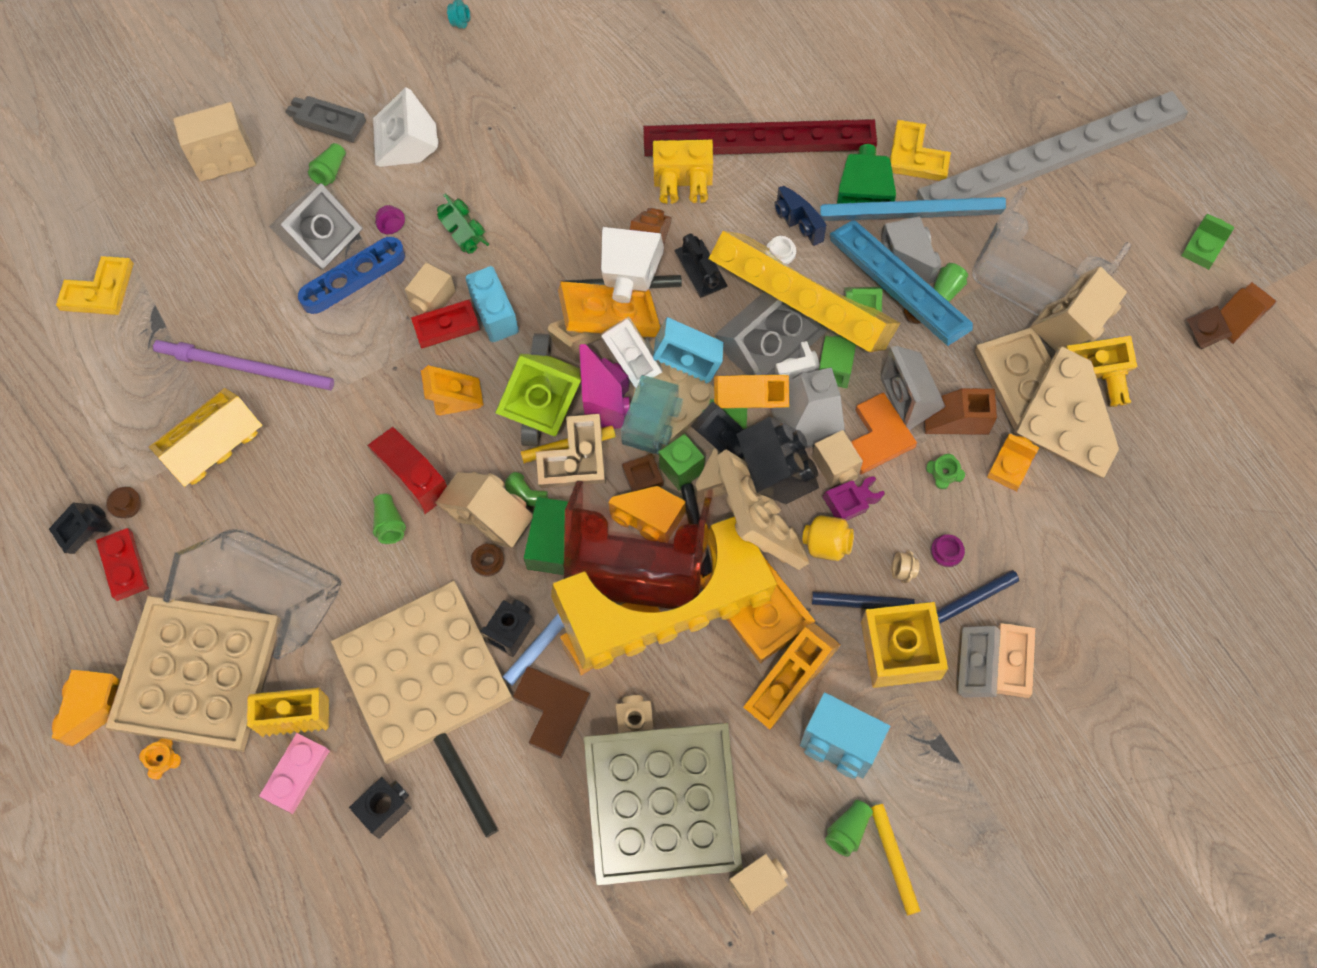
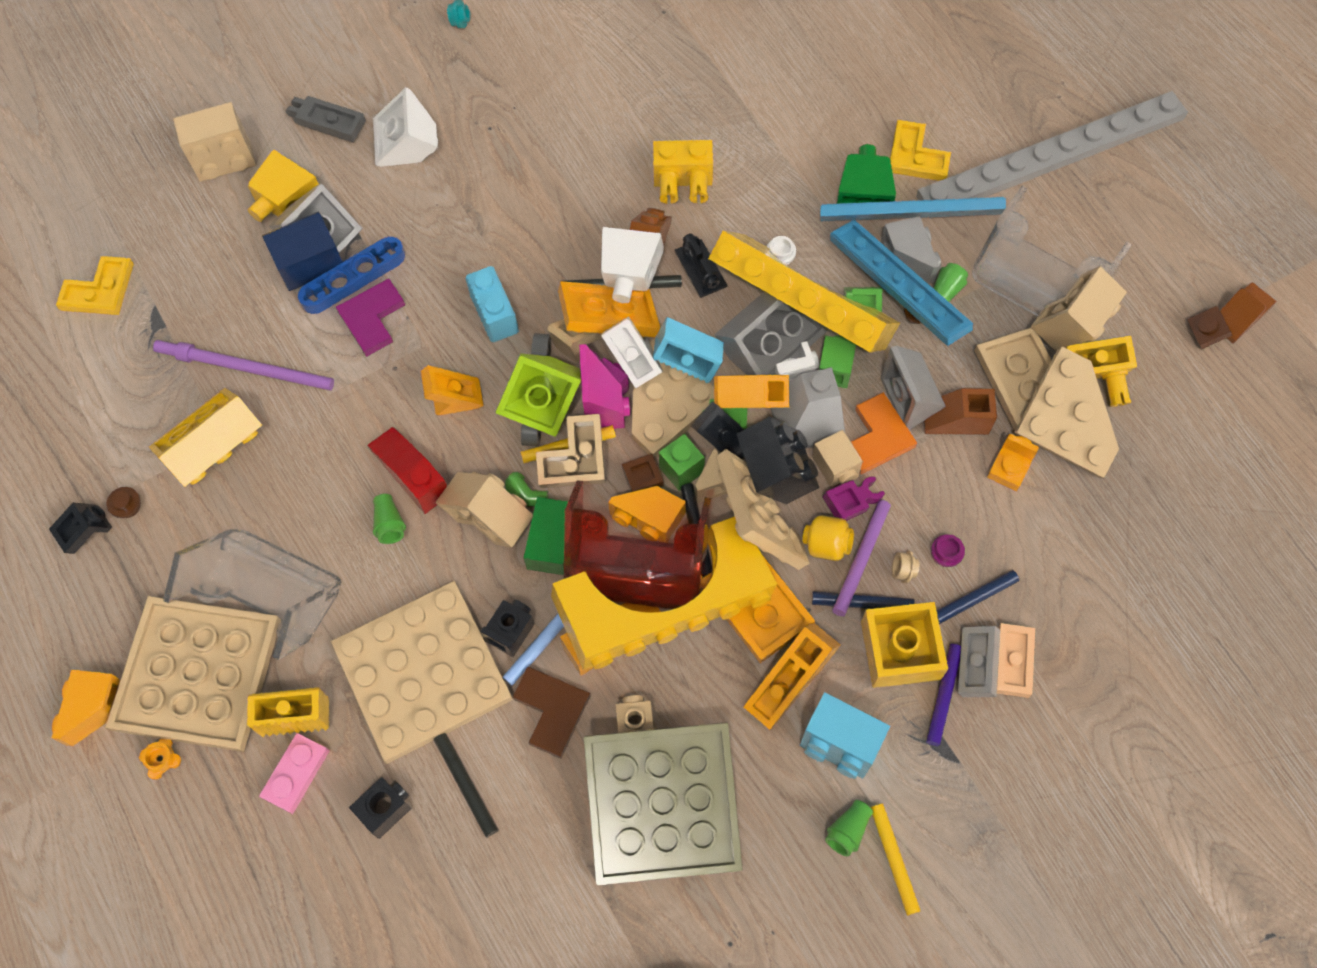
red plate [96,528,149,601] -> none
bright green cone [308,143,346,186] -> none
magenta plate [375,205,405,234] -> none
tan brick [405,262,456,314] -> none
red plate [411,299,480,349] -> none
green hinge [437,193,490,254] -> none
reddish brown plate [471,544,504,577] -> none
clear light blue brick [621,375,683,455] -> none
dark red plate [643,119,878,157] -> none
tan brick [729,854,788,915] -> none
dark blue slope [774,185,827,246] -> none
bright green plate [926,454,965,489] -> none
bright green bracket [1181,214,1234,270] -> none
none -> yellow torso [247,150,318,222]
none -> dark blue slope [262,211,342,292]
none -> magenta tile [336,278,405,357]
none -> medium lavender bar [832,500,891,617]
none -> dark purple bar [926,644,961,746]

